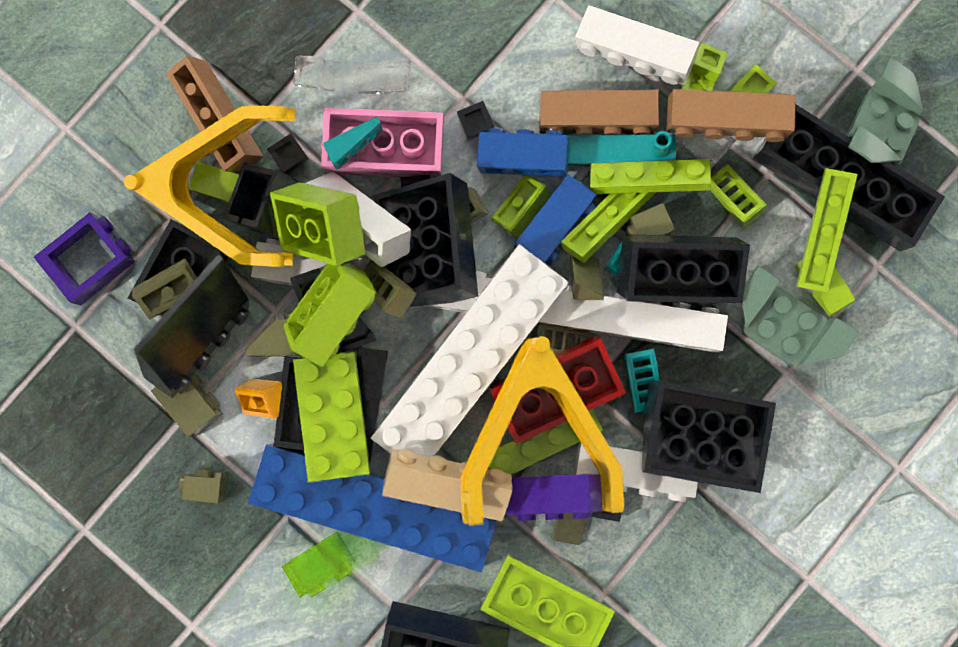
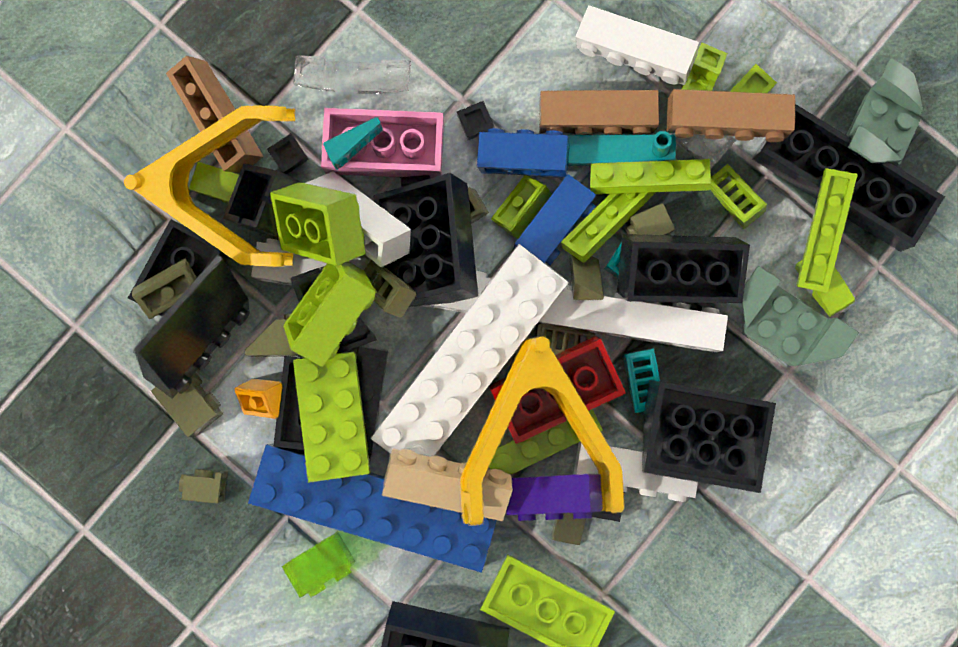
dark purple window [34,212,136,305] -> none

